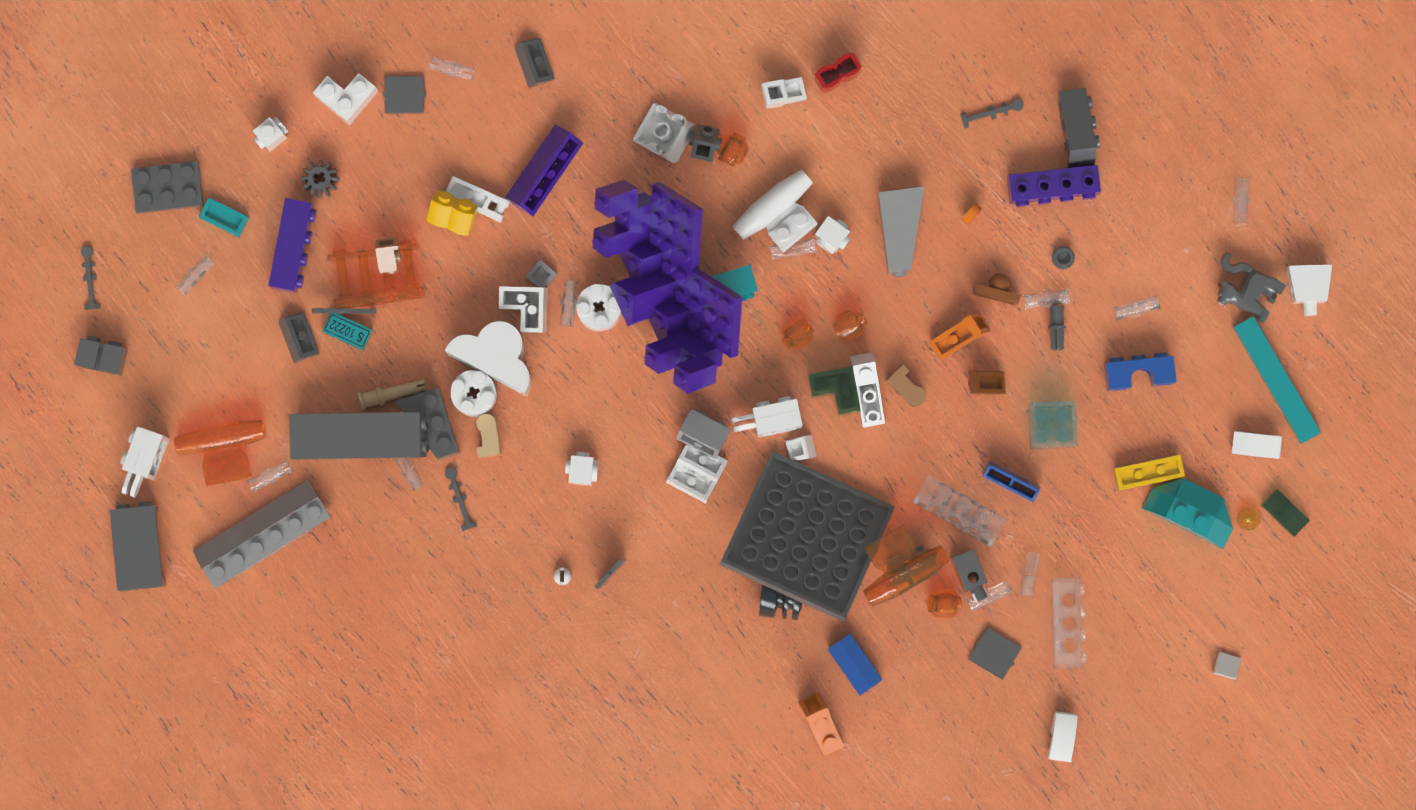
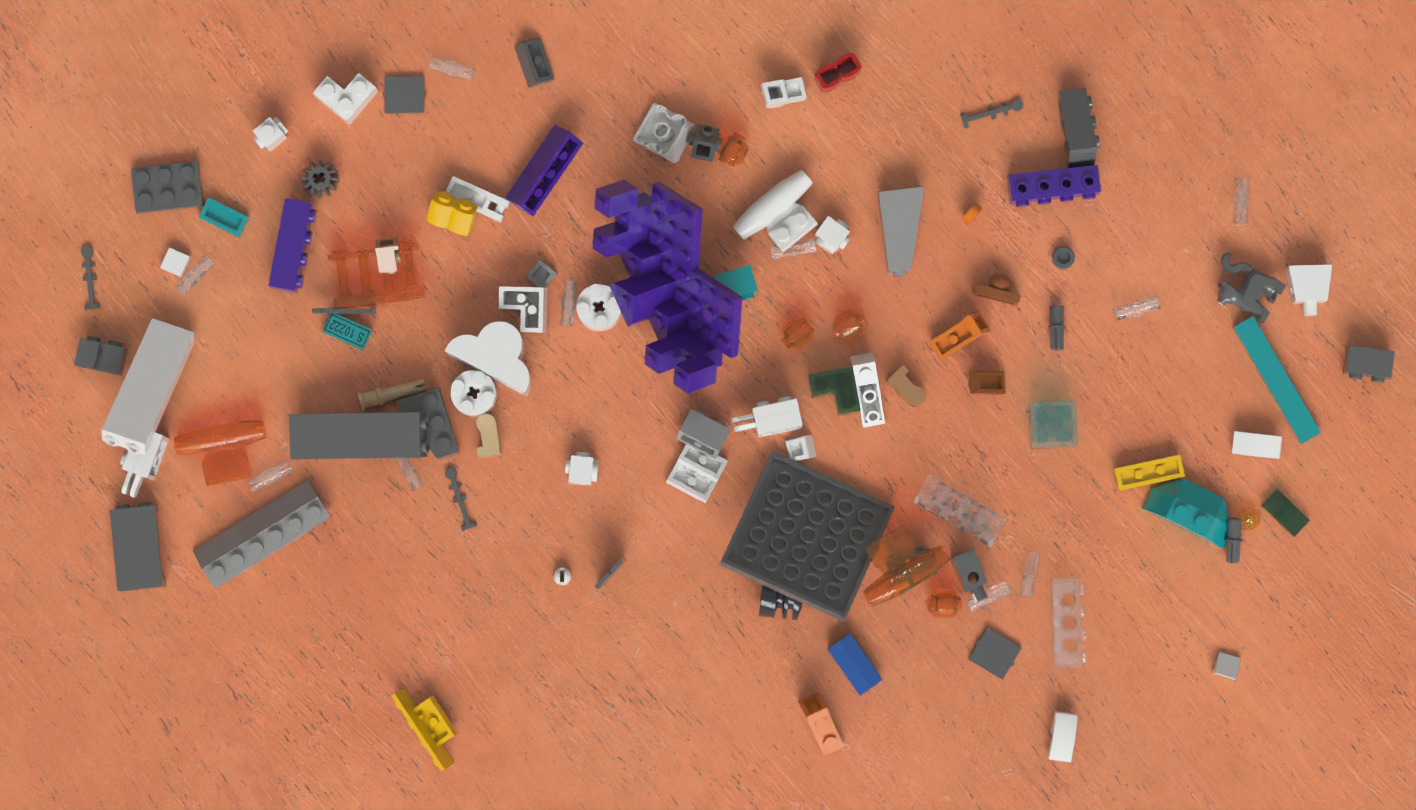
dark grey slope [279,312,319,363] -> none
blue piece [983,461,1040,502] -> none
clear pin [1023,289,1070,309] -> none
blue arch [1104,352,1177,392] -> none
none -> white brick [102,318,195,455]
none -> white tile [160,248,191,278]
none -> yellow bracket [392,688,458,771]
none -> dark grey axle [1225,518,1243,563]
none -> dark grey piece [1343,345,1395,383]

